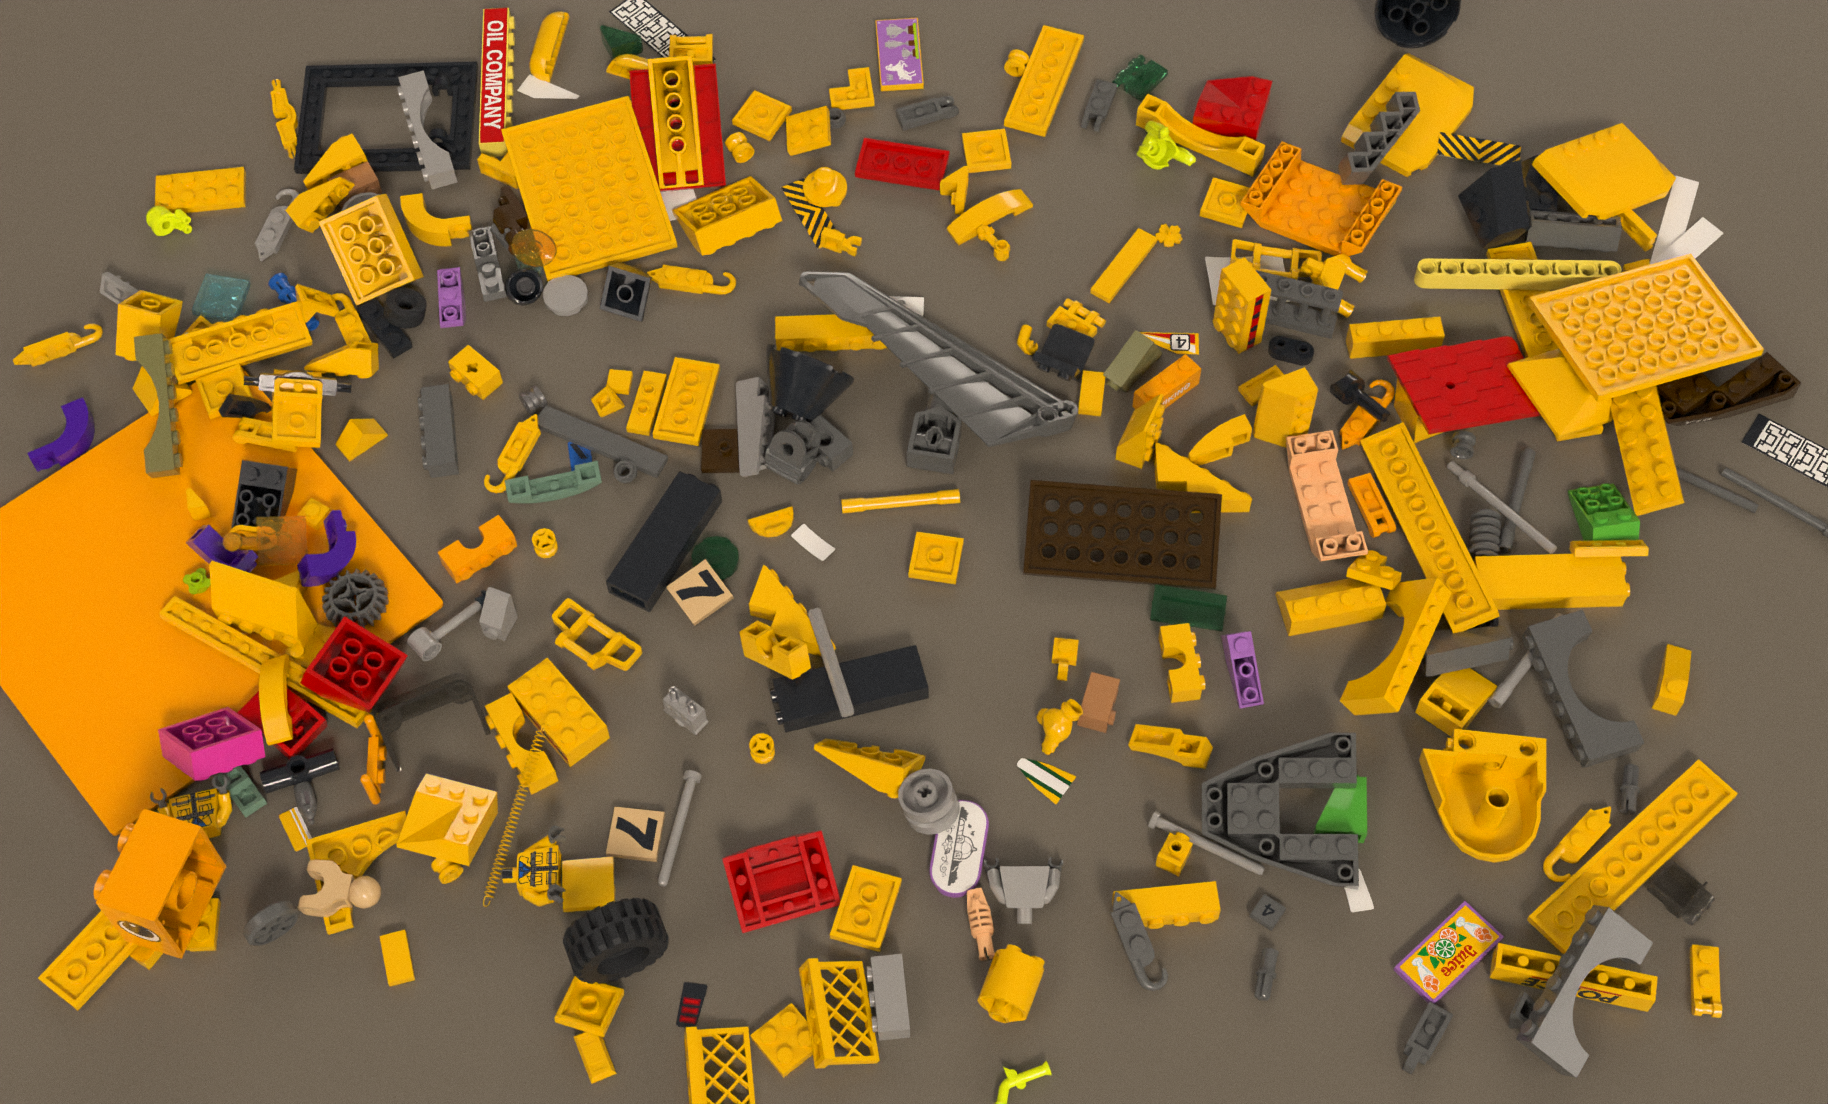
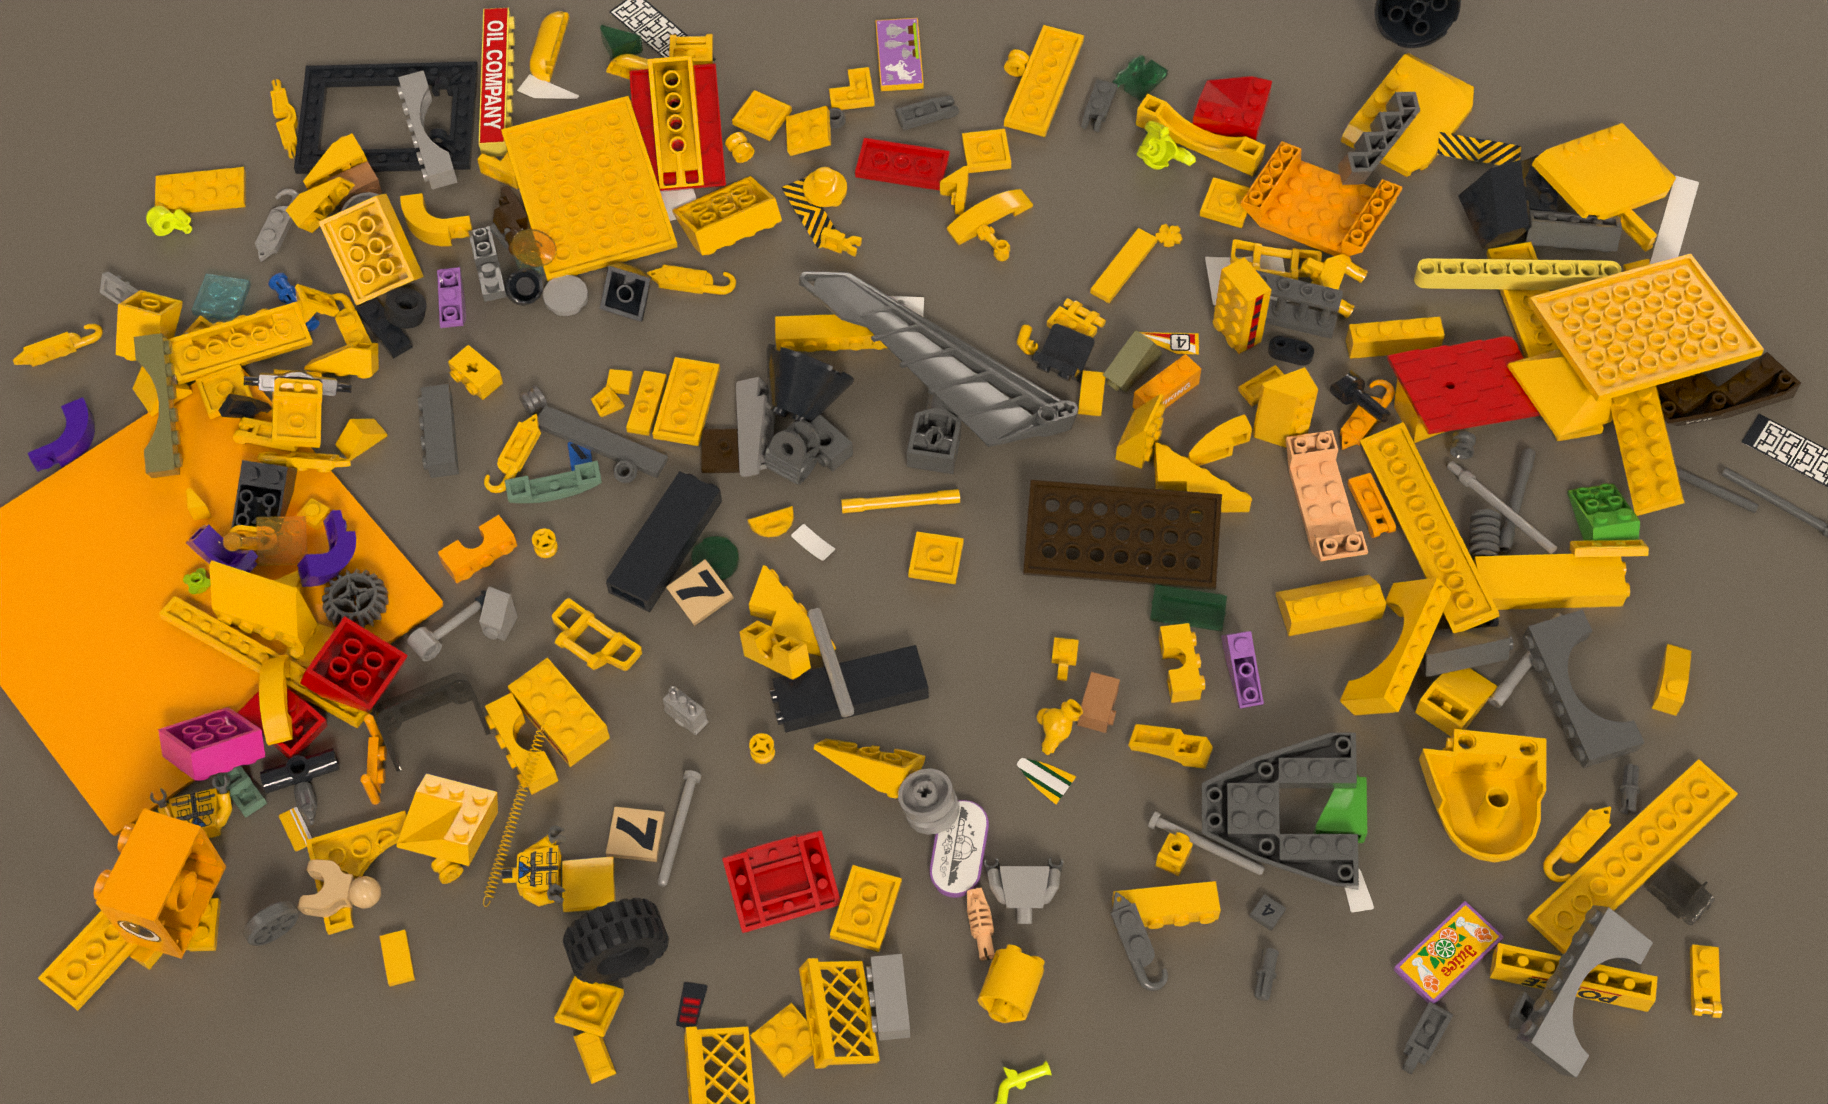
yellow plate [1346,550,1402,590] -> none
white sticker [1650,217,1724,264] -> none
none -> yellow plate [257,452,351,472]

